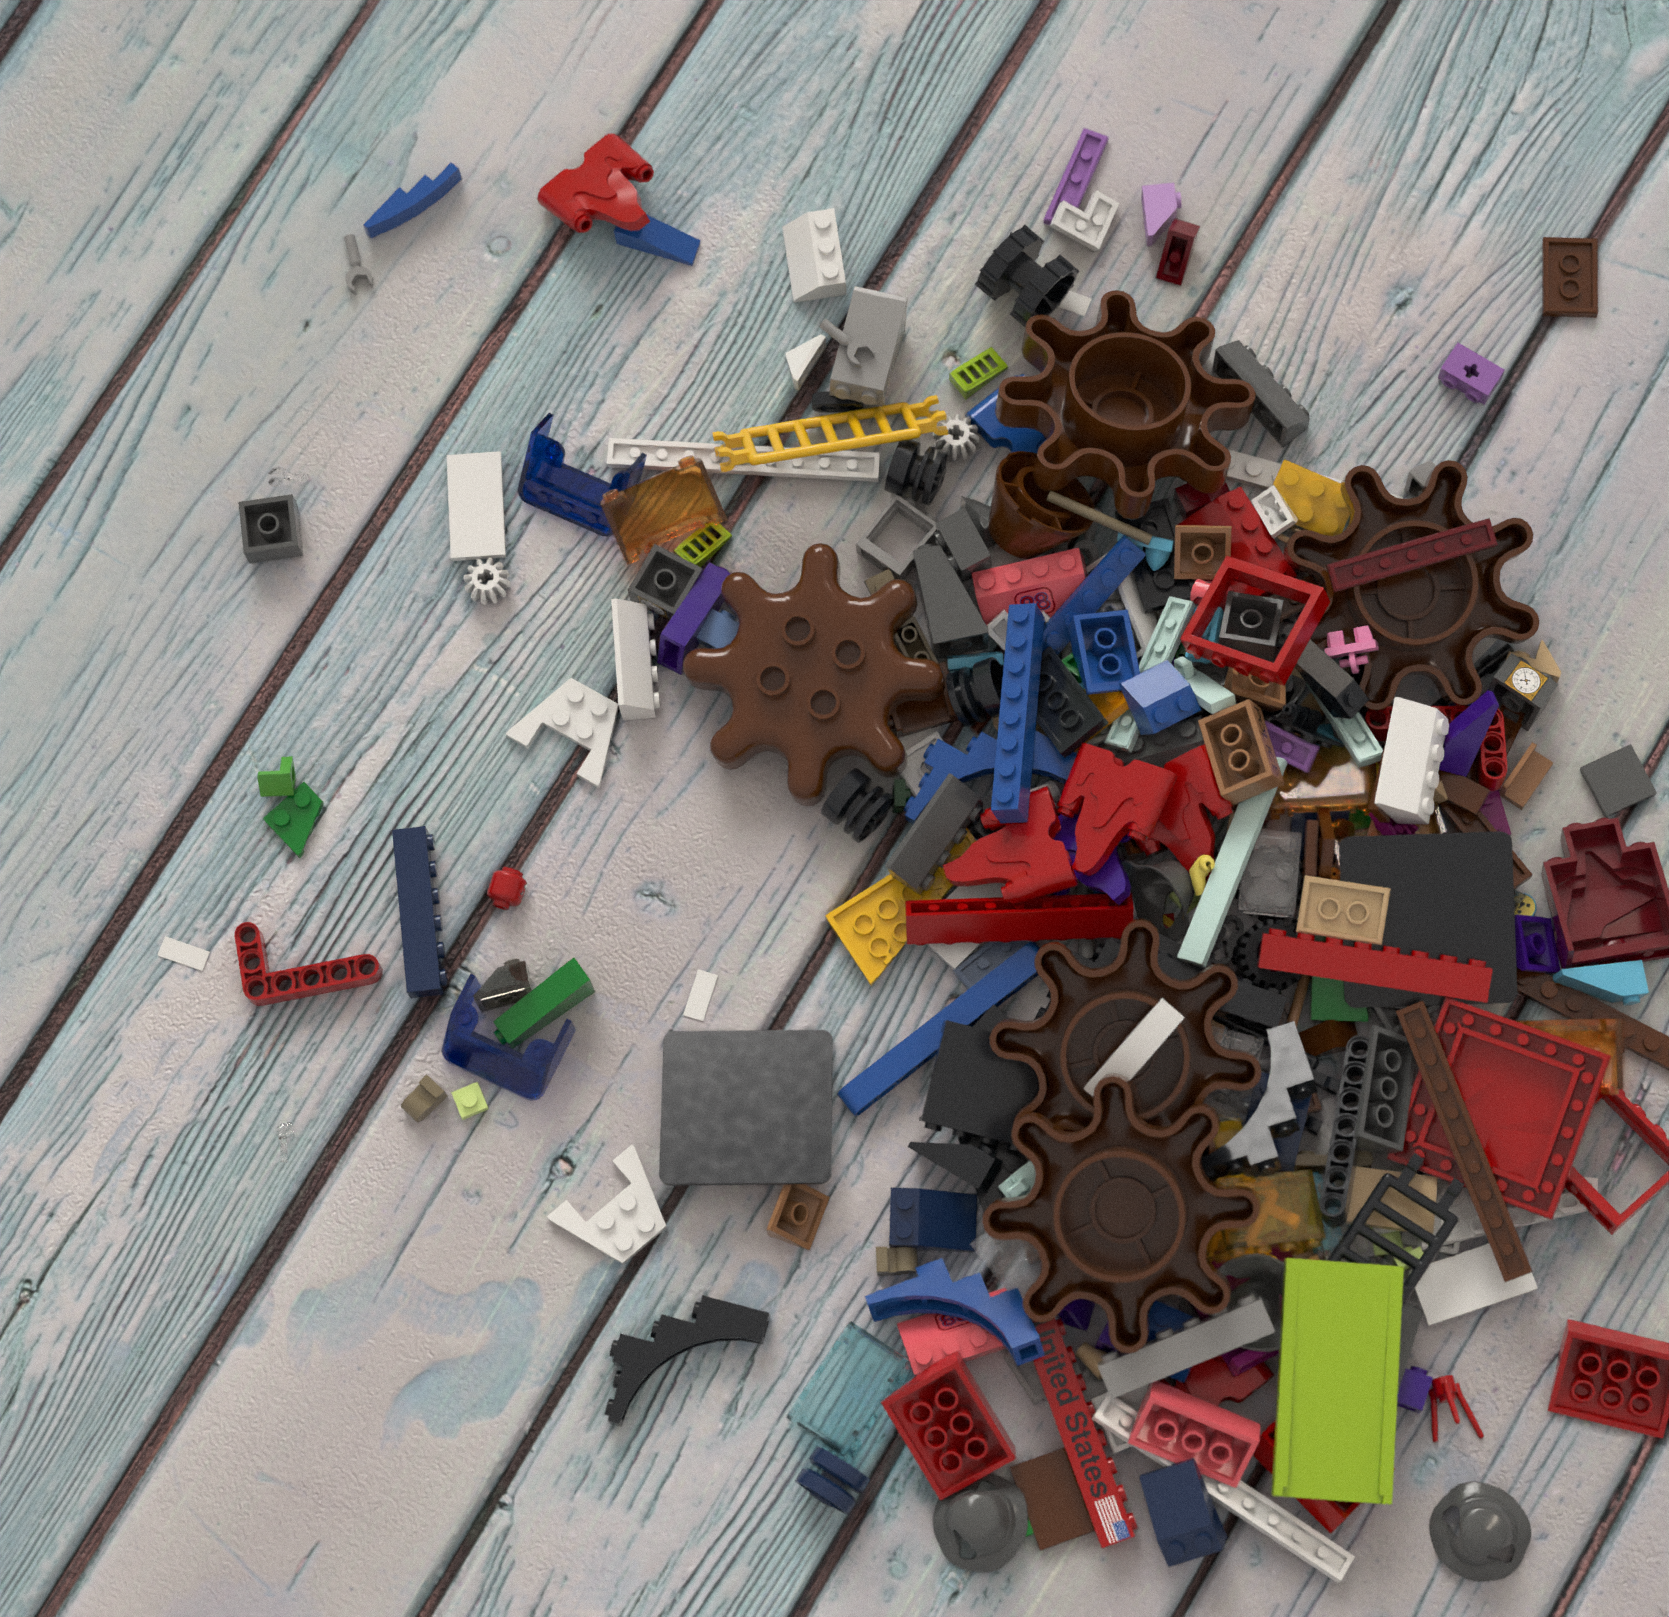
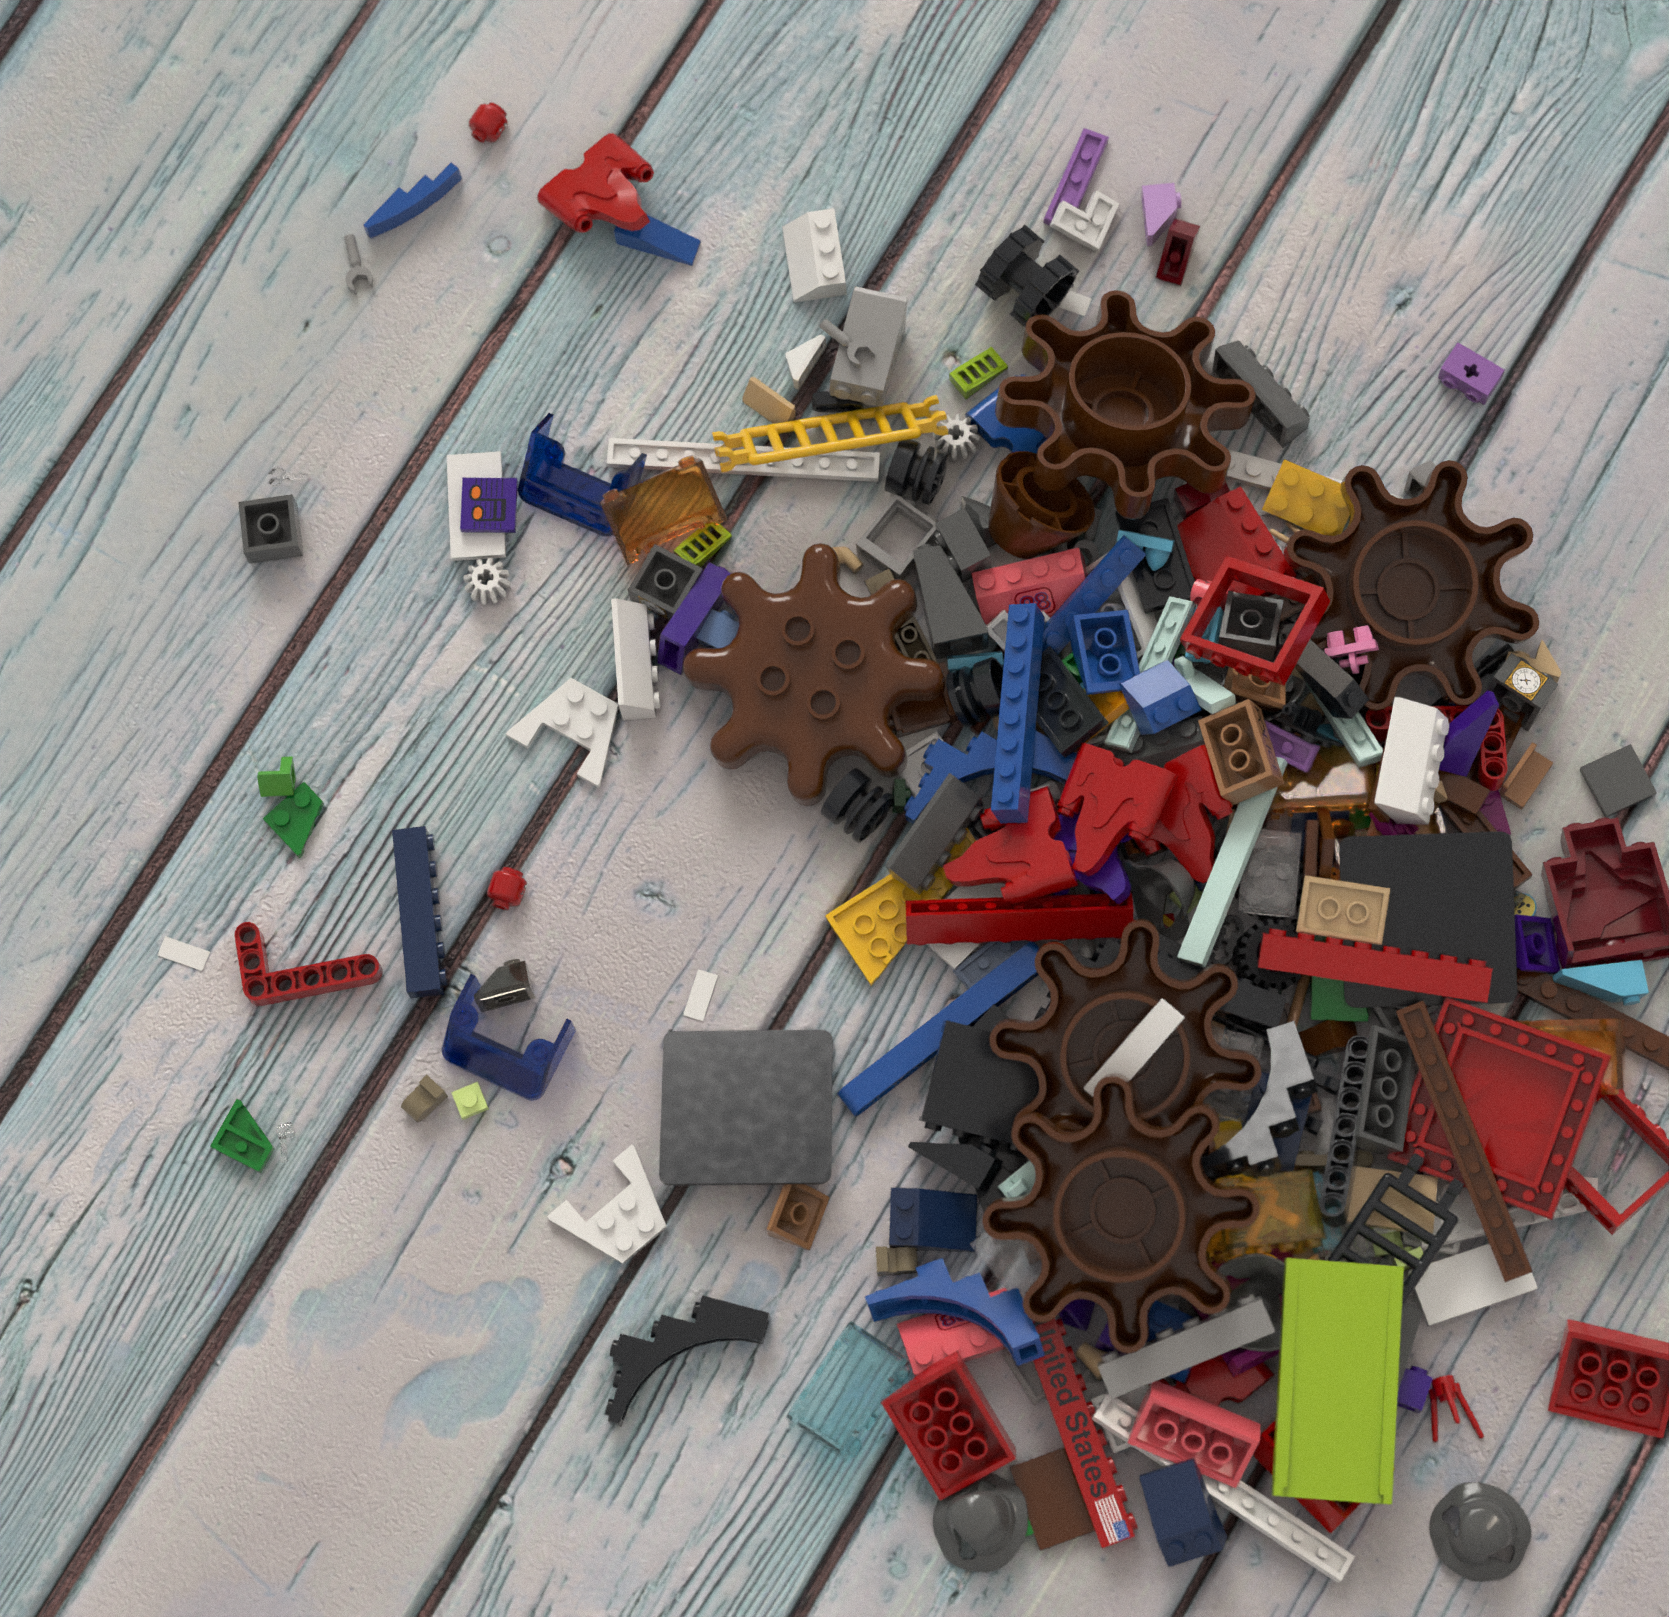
green slope [493,958,595,1049] -> none
dark blue wheel [795,1446,870,1516] -> none
dark tan bar [1046,490,1153,545] -> none
medium nougat slope [1174,525,1231,580] -> none
light yellow arm [1189,855,1215,896] -> none
white slope [1251,485,1298,539] -> none
dark red tile [1326,518,1498,593] -> none
reddish brown tile [1542,237,1598,318] -> none
none -> green wing [210,1099,275,1173]
none -> dark purple tile [460,478,518,533]
none -> red head [468,102,508,143]
none -> tan slope [742,377,796,424]
none -> tan arm [832,546,864,574]

